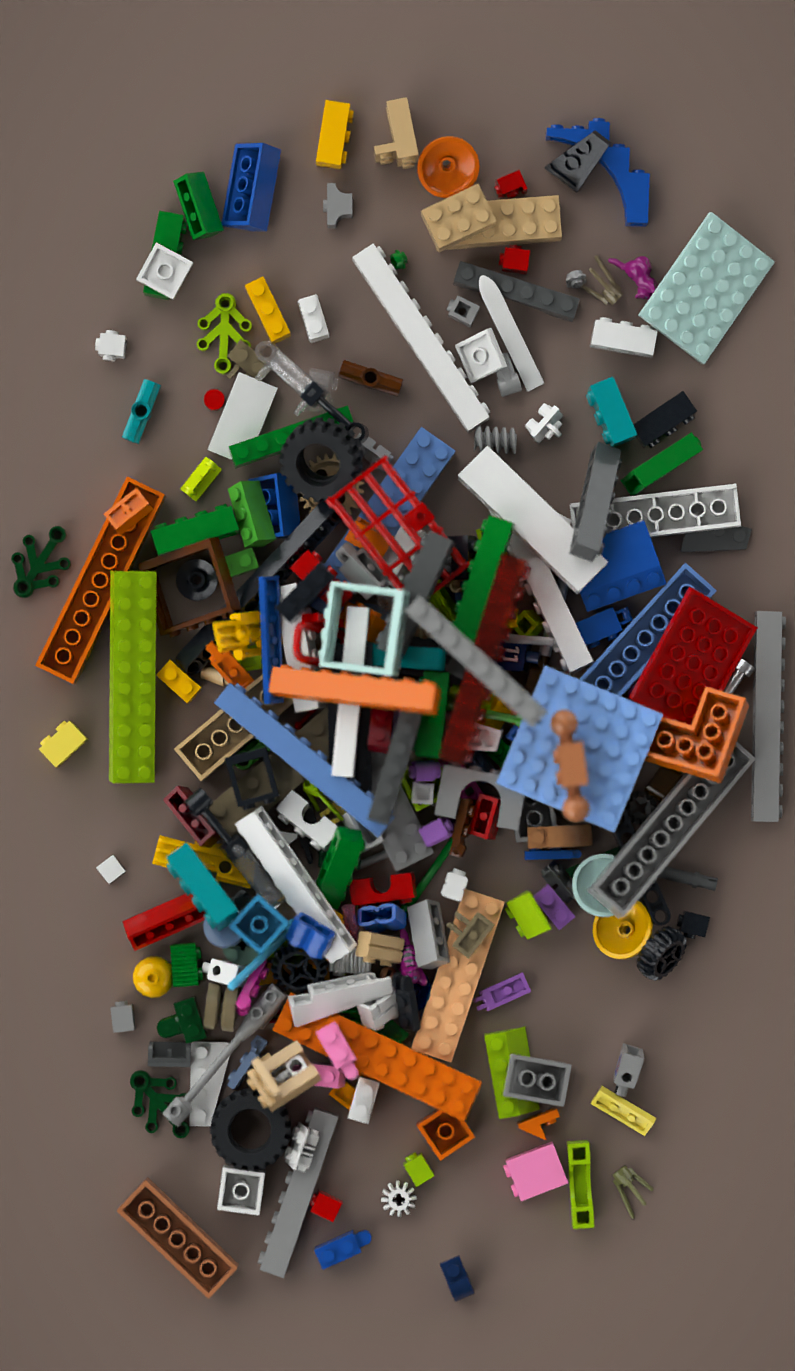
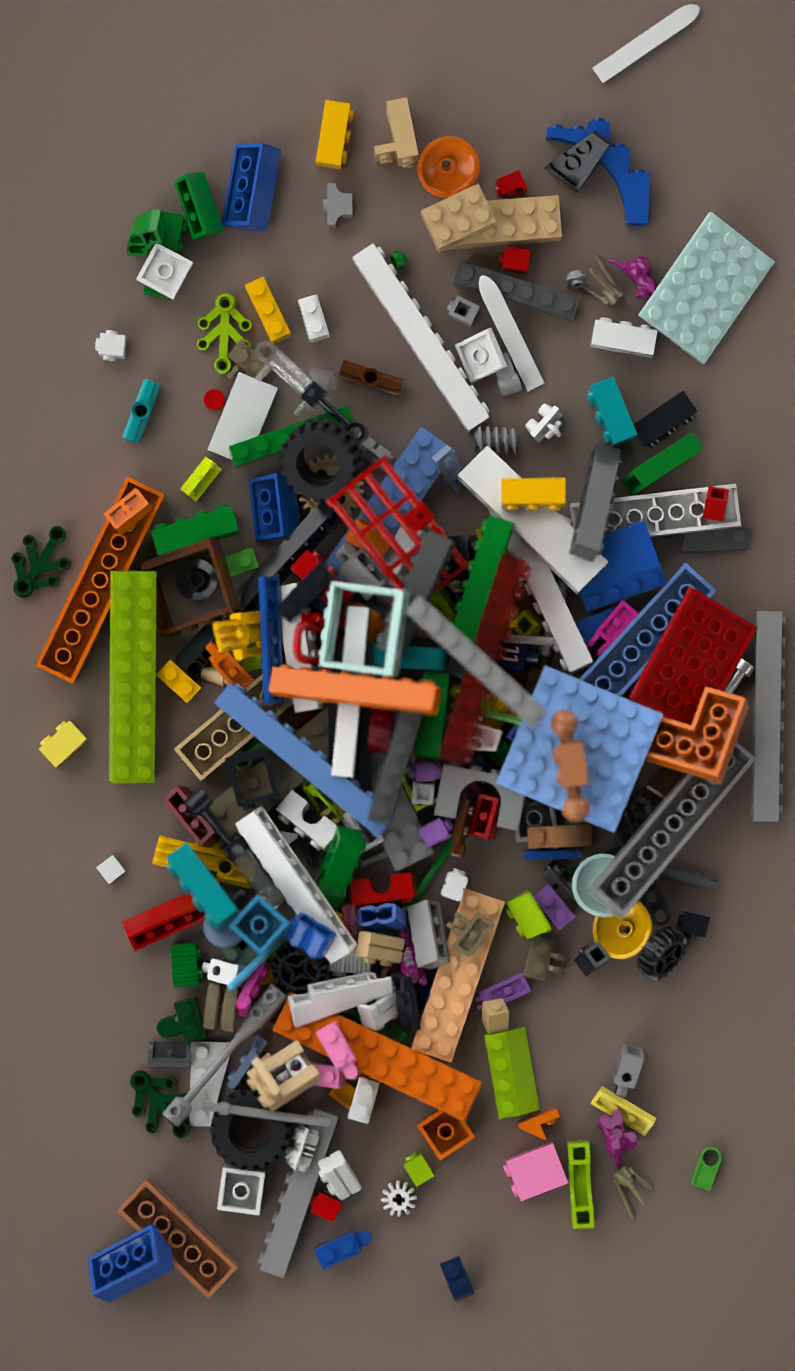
light grey brick [110,1001,136,1033] -> none
yellow cylinder [133,956,173,998] -> none
bright green brick [228,481,276,548] -> none
light grey slope [503,1054,572,1107] -> none
none -> blue slope [88,1224,174,1302]
none -> green brick [126,209,167,256]
none -> light grey bar [203,1101,331,1127]
none -> white brick [318,1150,362,1201]
none -> sand blue plate [432,445,464,495]
none -> tan brick [482,998,509,1034]
none -> yellow brick [501,478,566,511]
none -> dark tan hinge [523,936,567,982]
none -> black brick [574,941,611,977]
none -> dark pink hinge [586,600,639,657]
none -> white piece [592,4,700,83]
none -> magenta animal [597,1109,637,1169]
none -> bright green piece [691,1146,722,1191]
none -> red brick [702,486,729,522]

